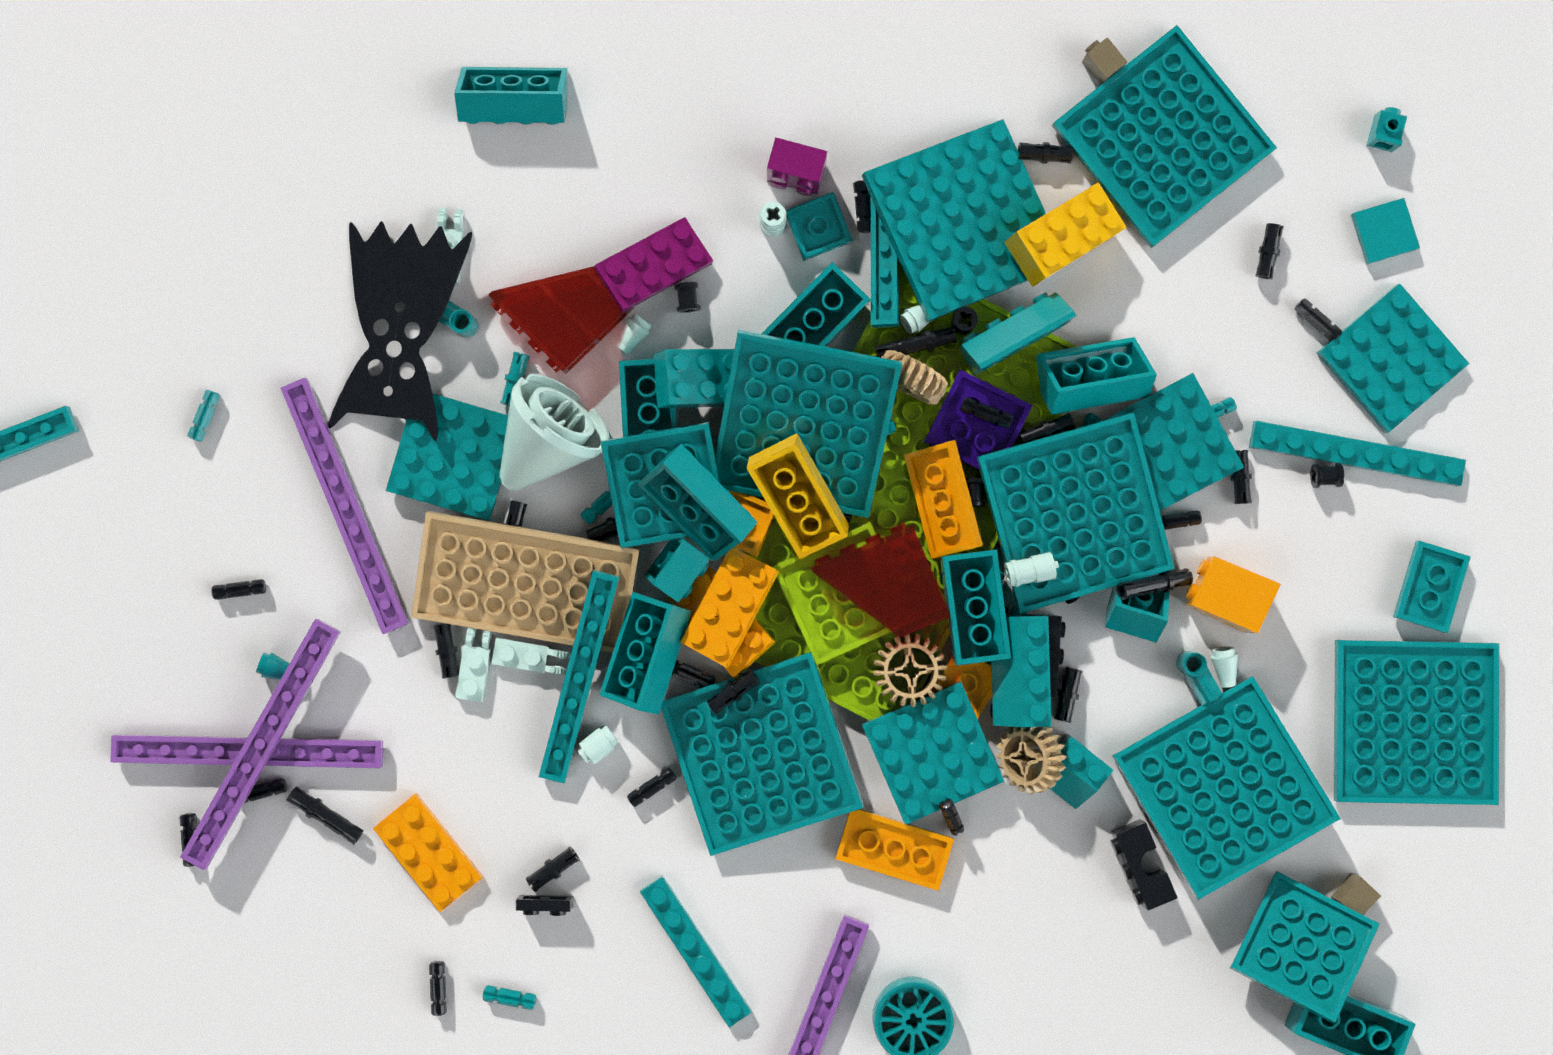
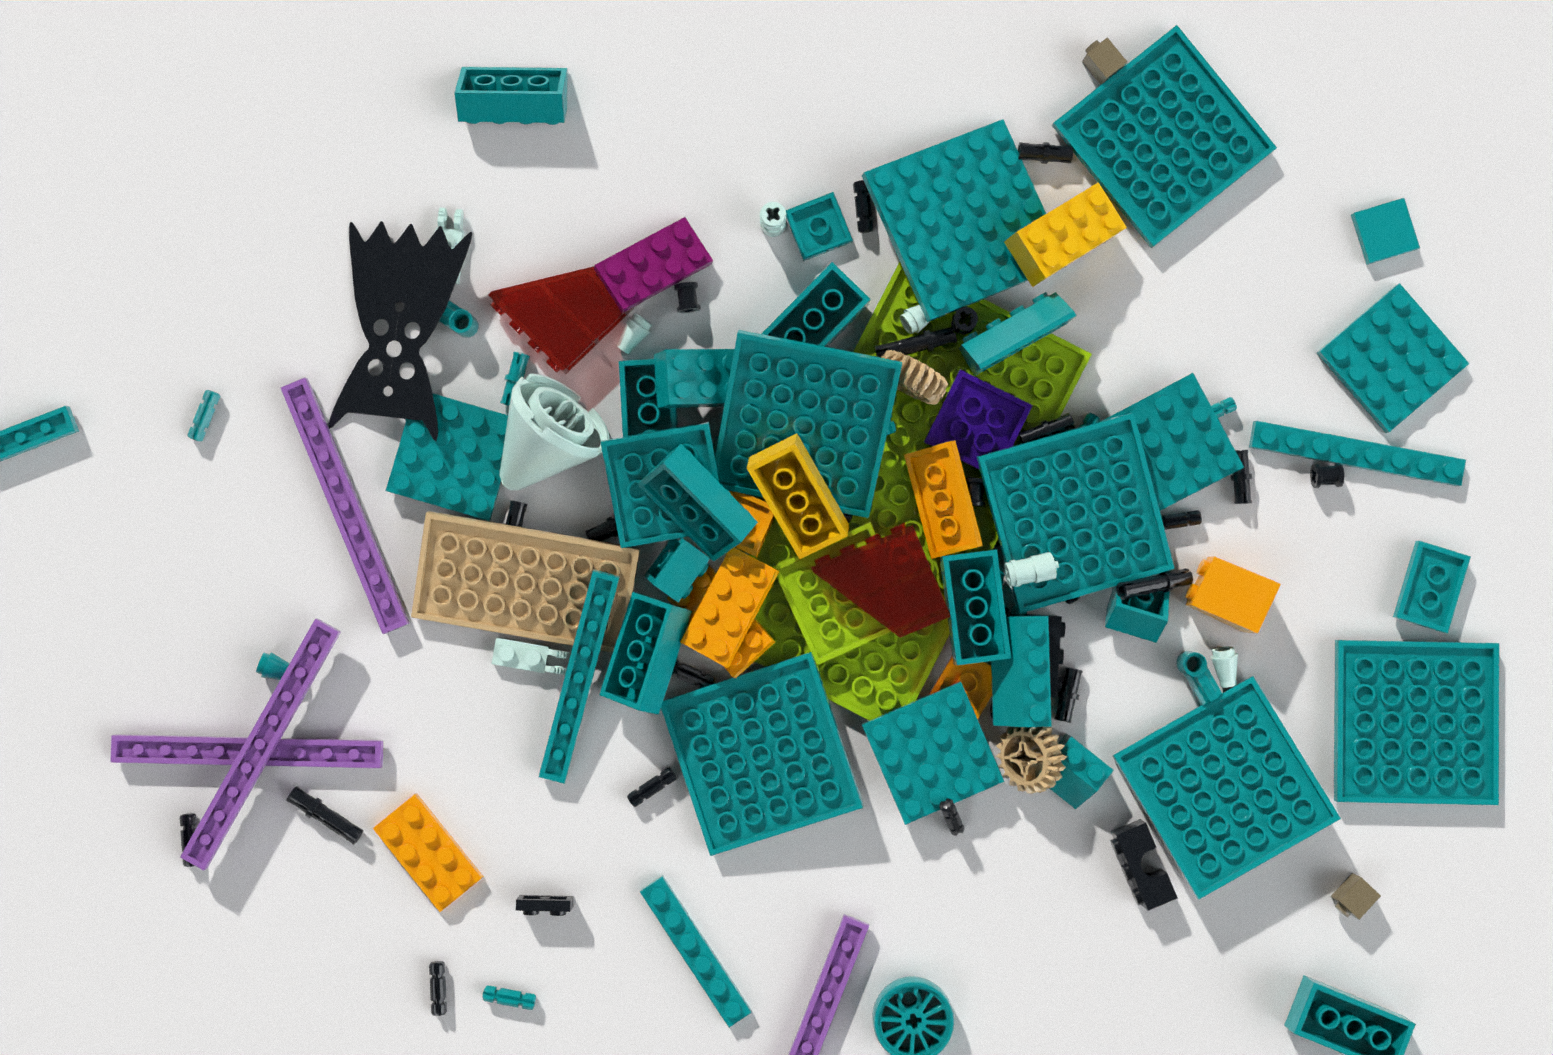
black axle [211,579,266,600] -> none
black axle [245,778,287,803] -> none
black pin [433,624,459,679] -> none
light aqua hinge [455,627,492,702] -> none
black pin [526,846,580,892] -> none
light aqua brick [578,726,619,764] -> none
teal axle [580,490,612,524] -> none
black pin [707,669,761,714] -> none
magenta brick [767,137,828,196] -> none
light orange plate [835,809,954,891] -> none
teal plate [871,198,899,328] -> none
tan gear [873,633,947,707] -> none
black axle [960,397,1013,428] -> none
teal slope [1036,337,1157,415] -> none
teal plate [1230,871,1380,1024] -> none
black pin [1255,223,1284,280] -> none
black axle [1294,298,1342,341] -> none
teal brick [1366,107,1407,152] -> none

